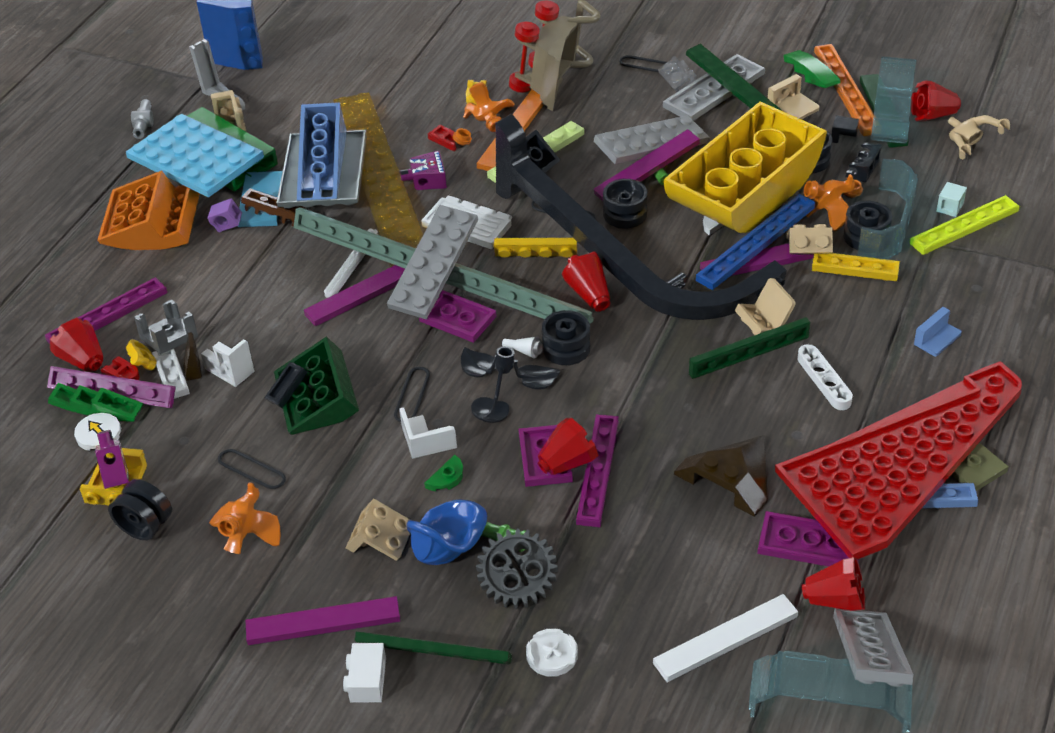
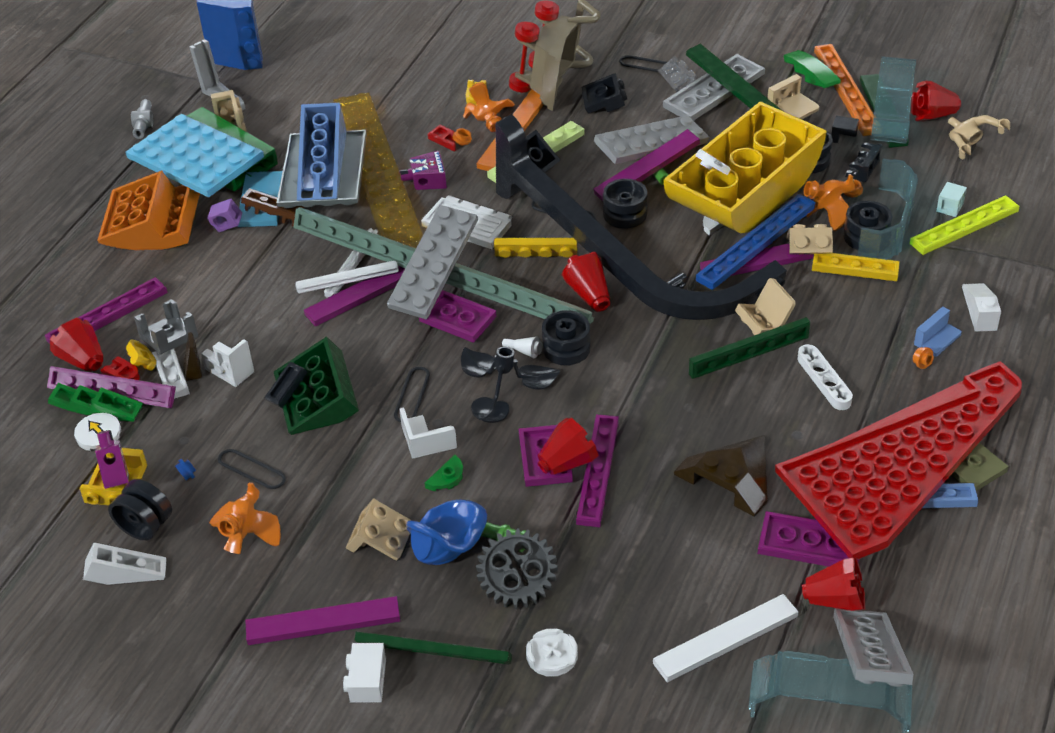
none -> white slope [83,543,166,585]
none -> blue plate [175,459,196,481]
none -> white axle [296,261,398,294]
none -> black plate [581,73,628,114]
none -> white plate [695,149,731,175]
none -> orange plate [913,347,934,369]
none -> white slope [962,283,1001,331]

